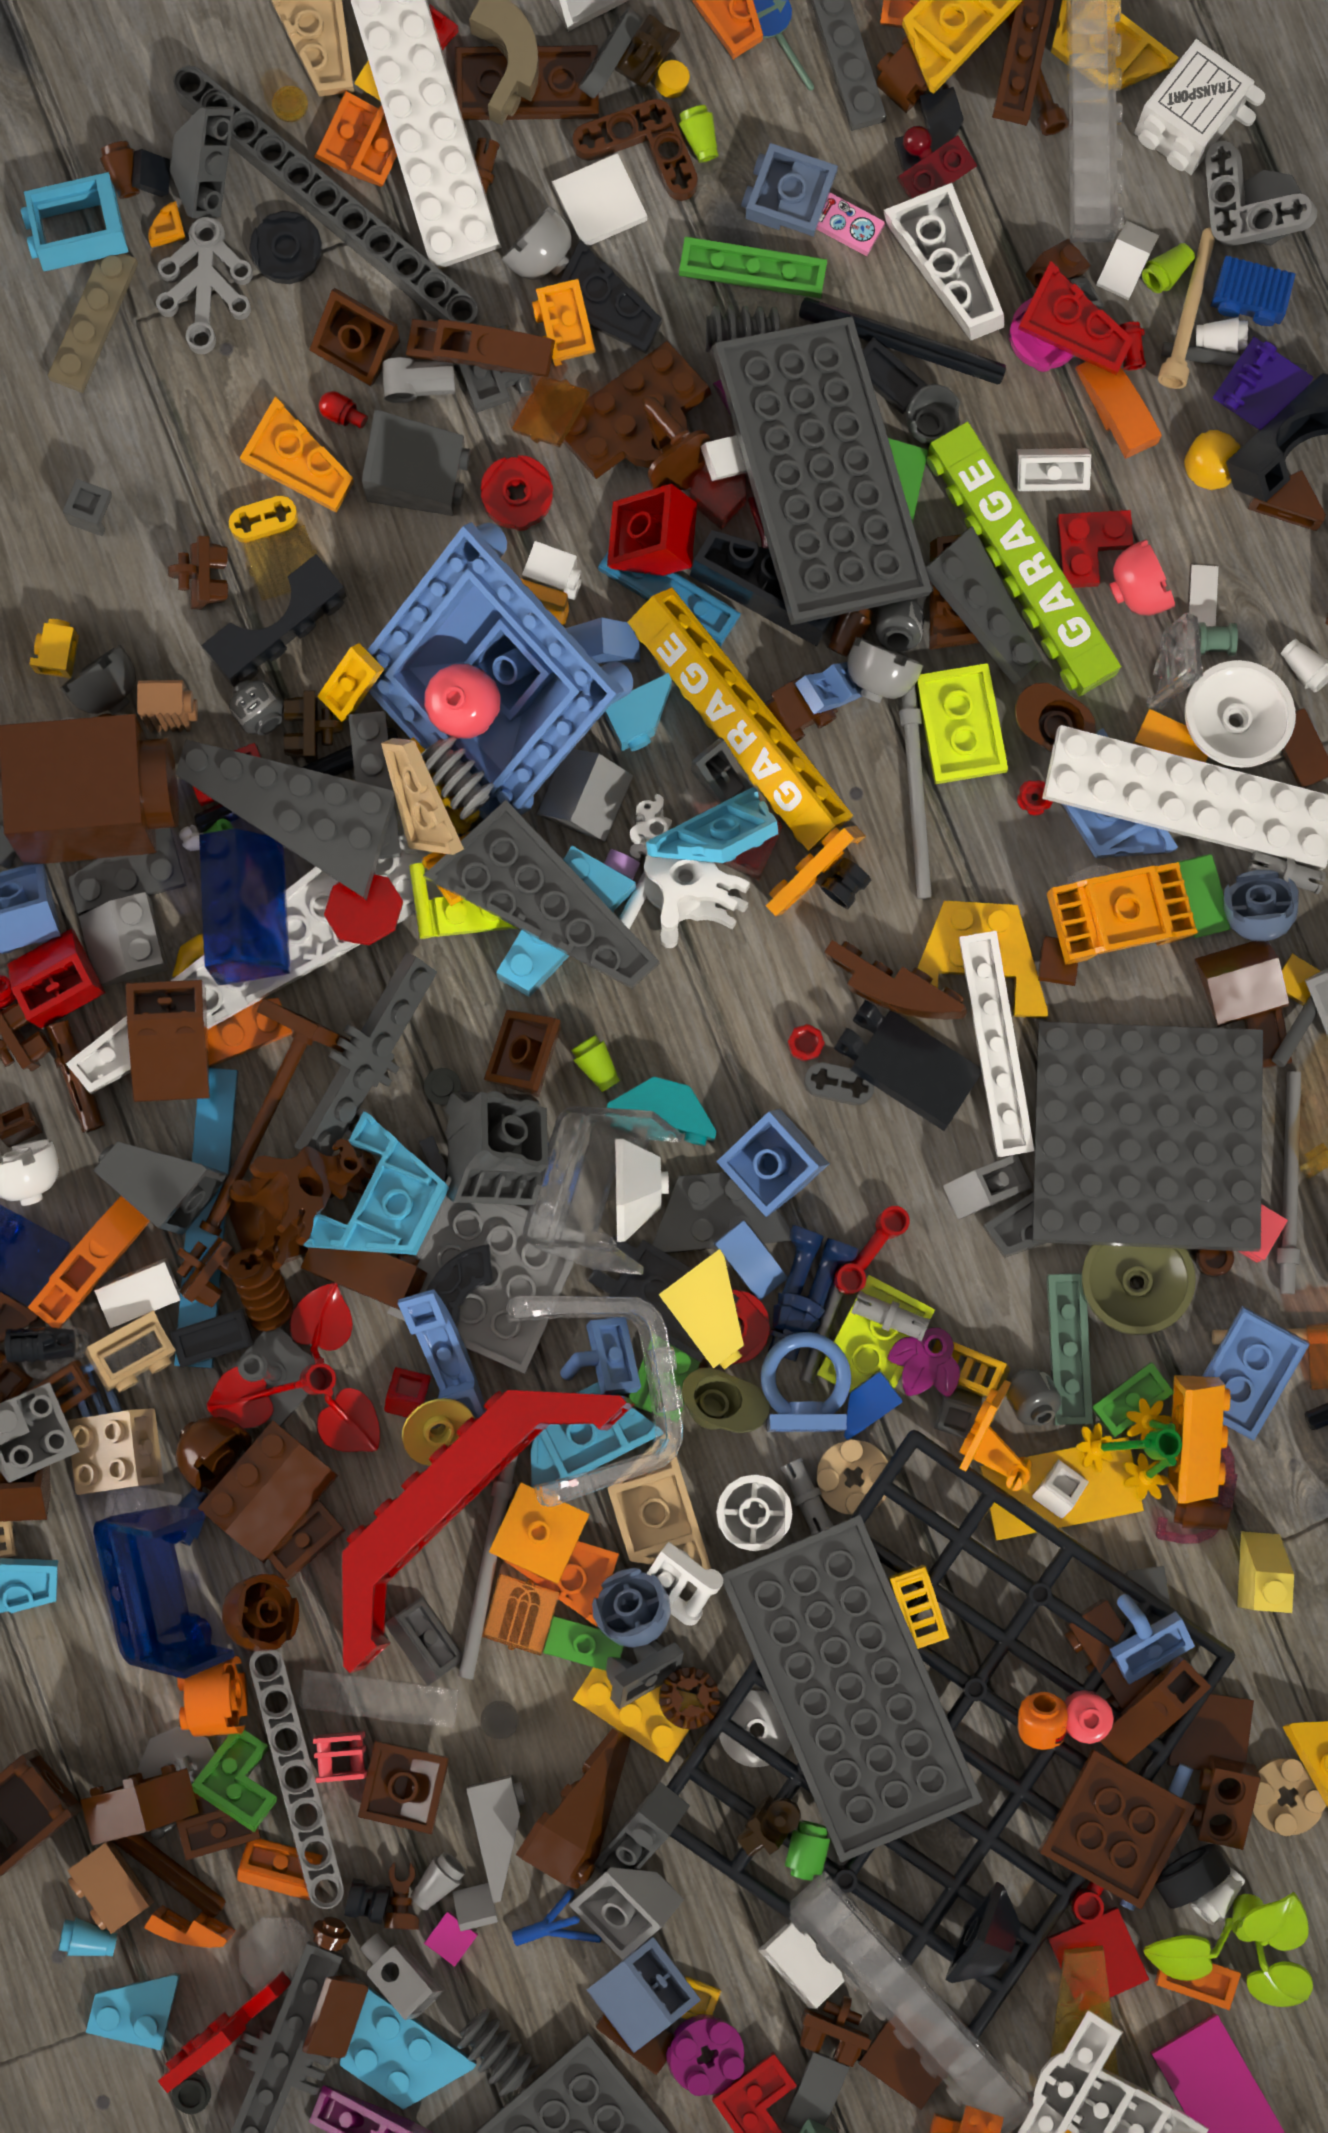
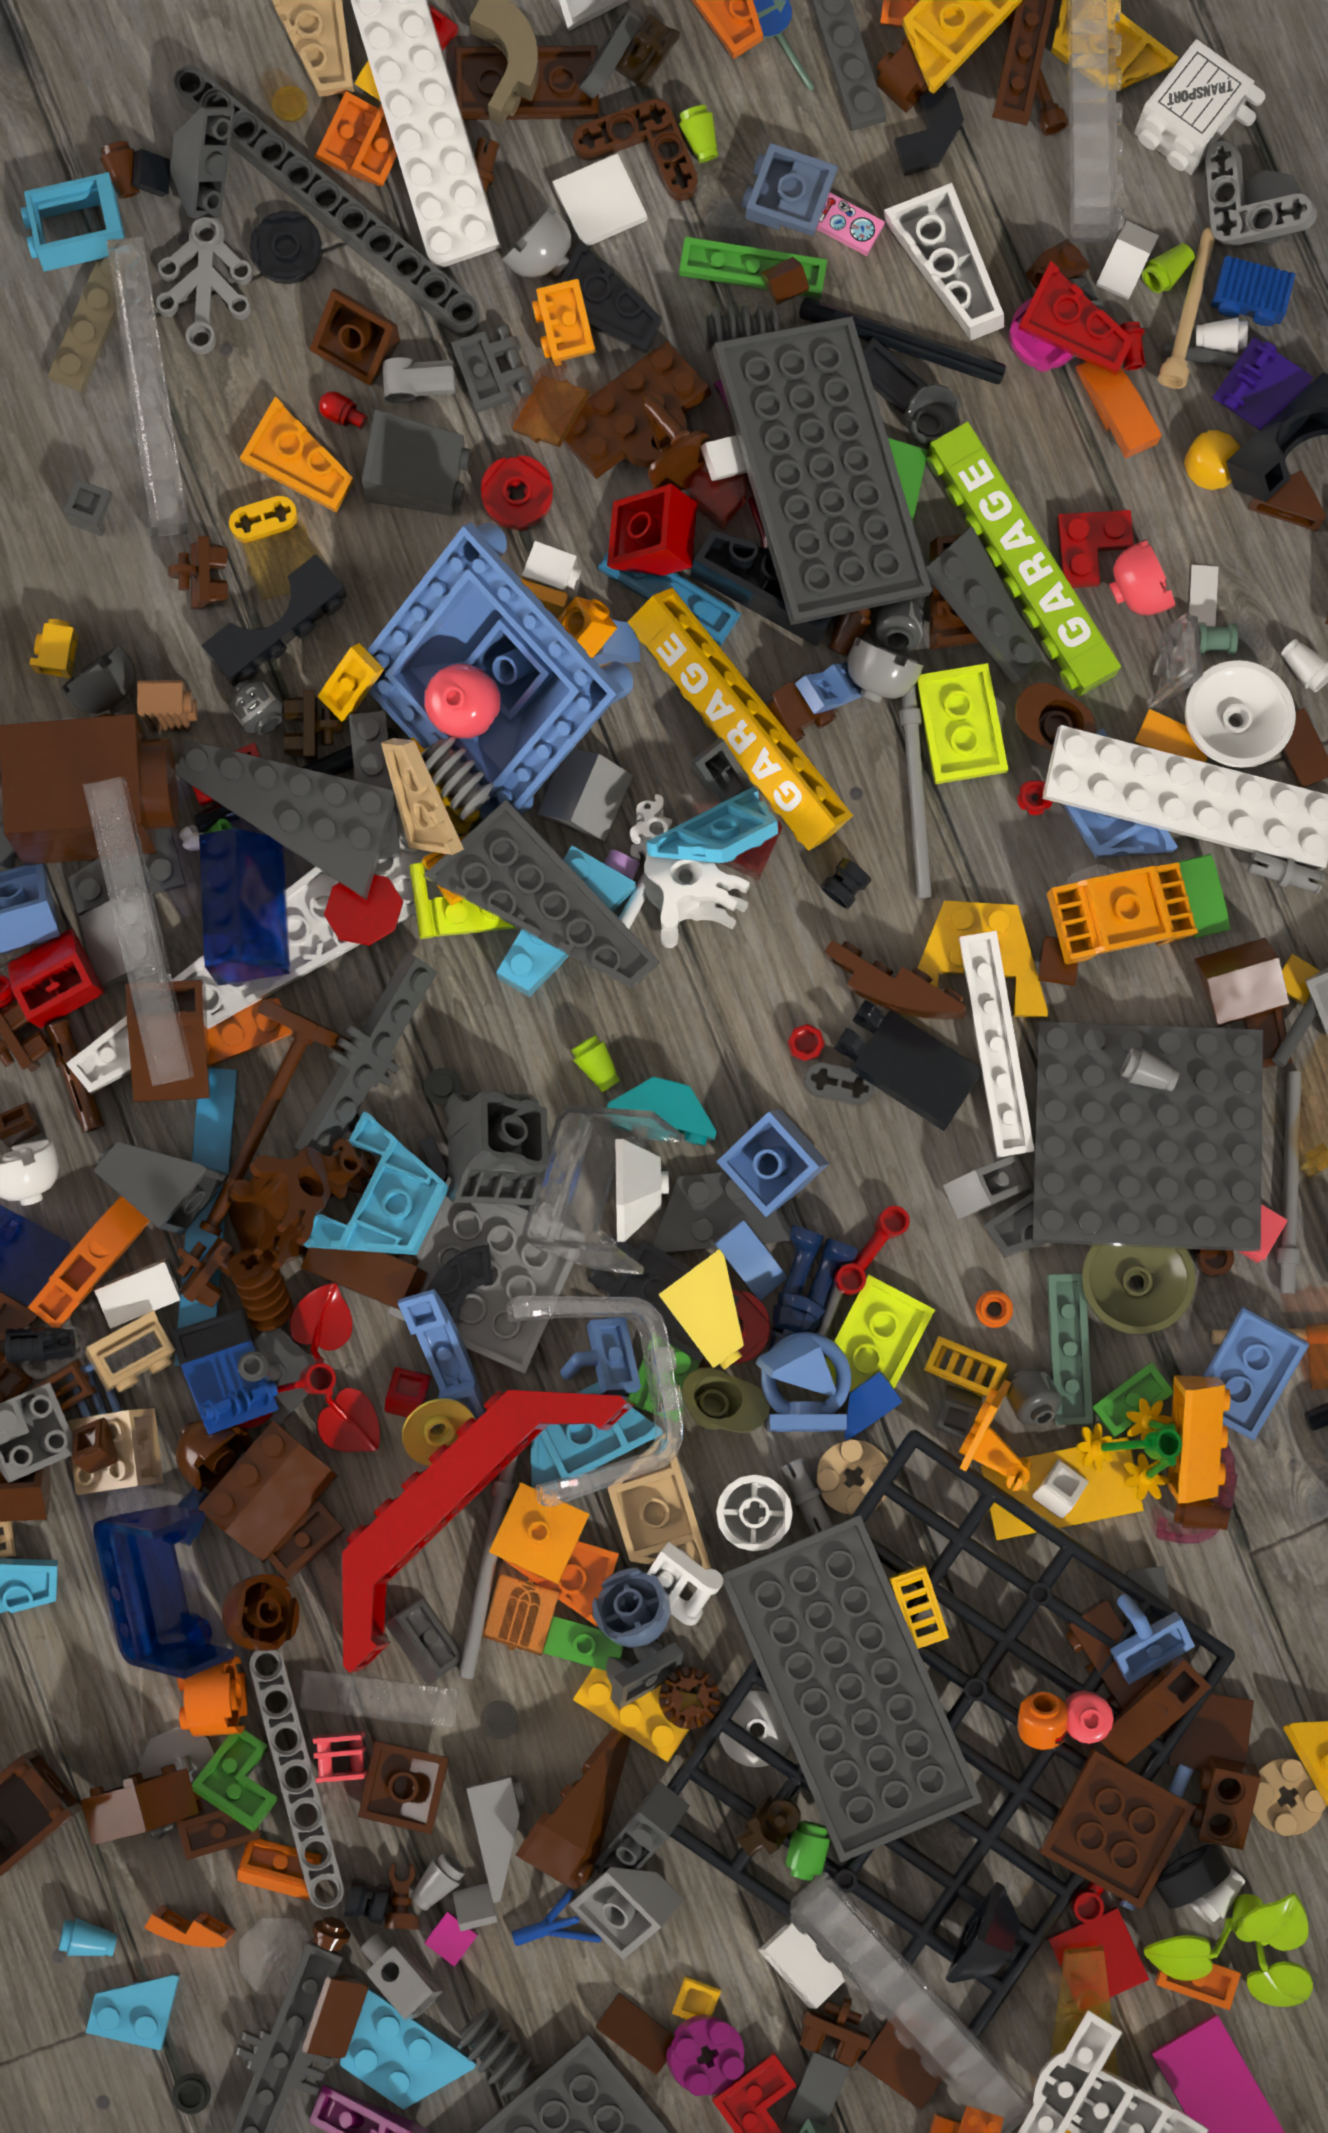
medium nougat brick [67,1841,154,1934] -> none
reddish brown axle [112,1834,226,1918] -> none
light orange tile [148,201,186,248] -> none
red wing [158,1971,291,2093] -> none
yellow arm [172,934,218,978] -> none
reddish brown slope [406,319,555,377] -> none
reddish brown slope [484,1010,561,1097] -> none
sand blue slope [586,1937,701,2053] -> none
medium azure slope [603,673,672,751] -> none
yellow piece [655,60,690,98] -> none
light orange wing [766,826,866,916] -> none
light grey pin [851,1291,930,1342] -> none
magenta plate [887,1327,960,1397] -> none
dark red plate [896,126,977,199] -> none
white slope [1016,448,1091,491] -> none
sand blue cylinder [1224,870,1299,942] -> none
light yellow slope [1237,1531,1294,1613] -> none
none -> reddish brown slope [71,1417,118,1473]
none -> clear brick [83,777,194,1086]
none -> clear brick [106,237,188,538]
none -> blue hinge [180,1340,279,1435]
none -> light orange brick [557,596,617,658]
none -> medium blue slope [755,1333,836,1397]
none -> reddish brown slope [761,257,809,305]
none -> orange plate [975,1290,1013,1328]
none -> light grey cone [1121,1048,1180,1092]

